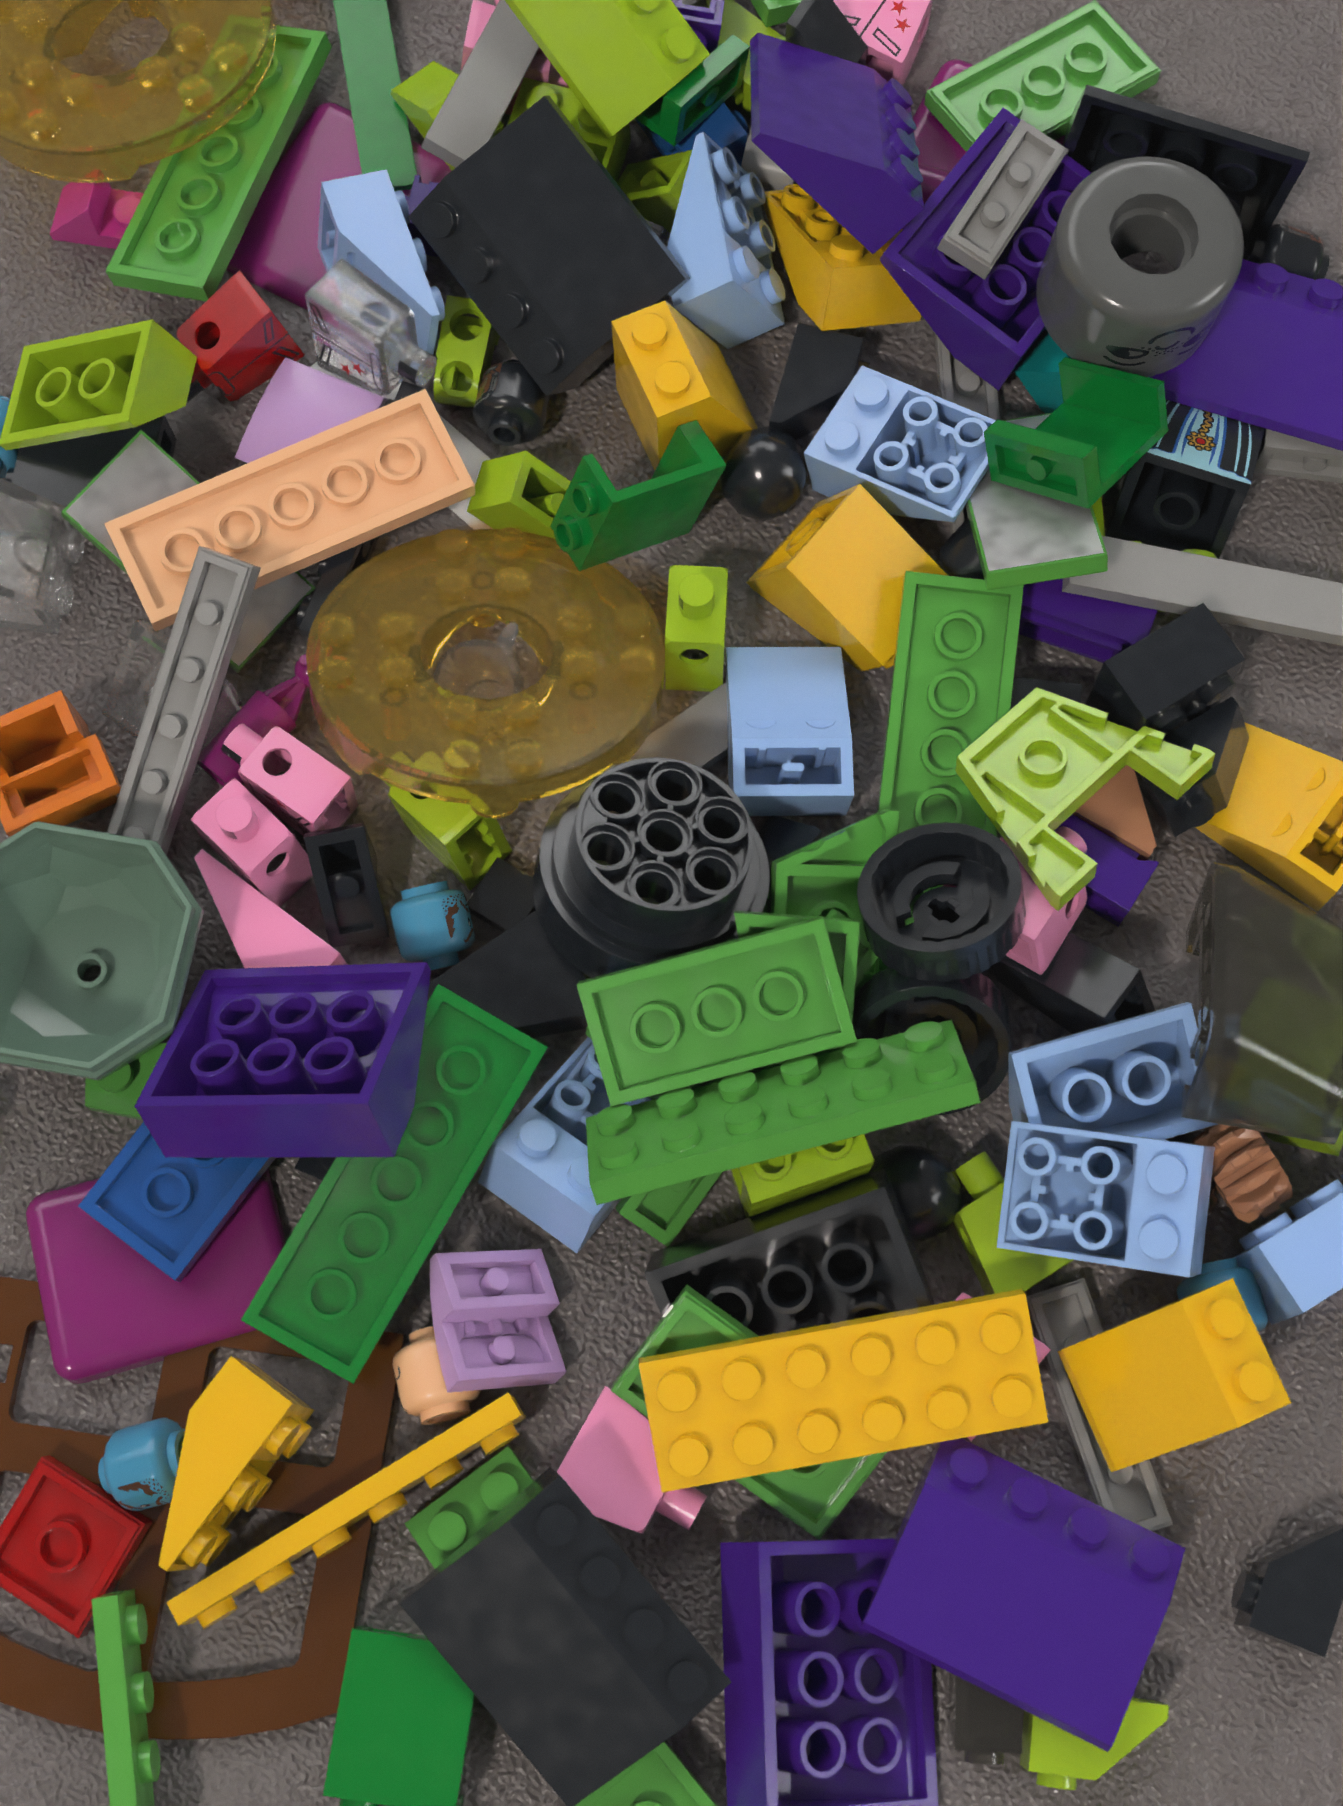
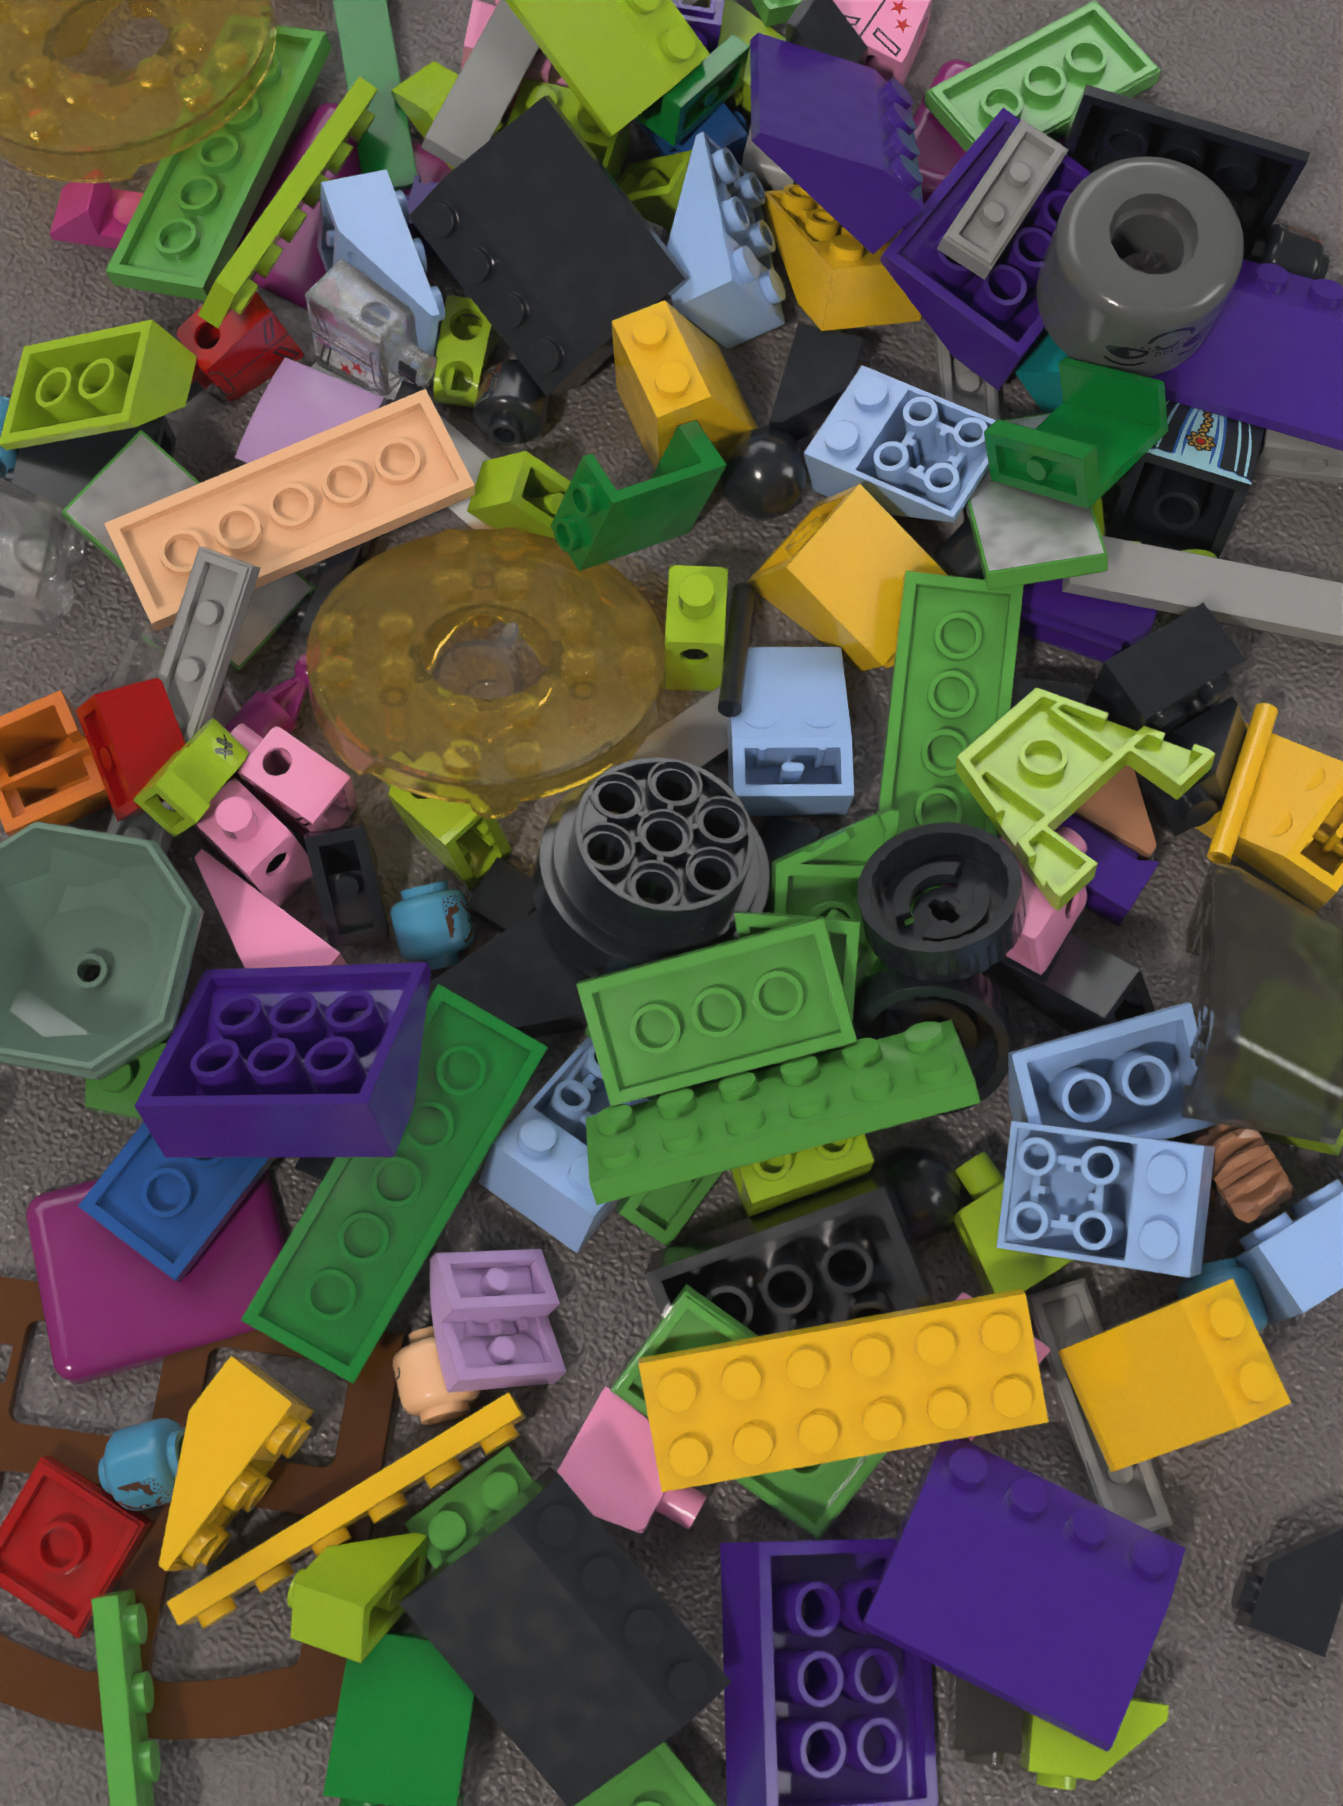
none -> red panel [76,678,186,822]
none -> lime leg [133,718,249,837]
none -> lime plate [198,76,378,328]
none -> lime slope [287,1532,427,1663]
none -> black bar [718,582,755,717]
none -> yellow piece [1207,703,1278,865]

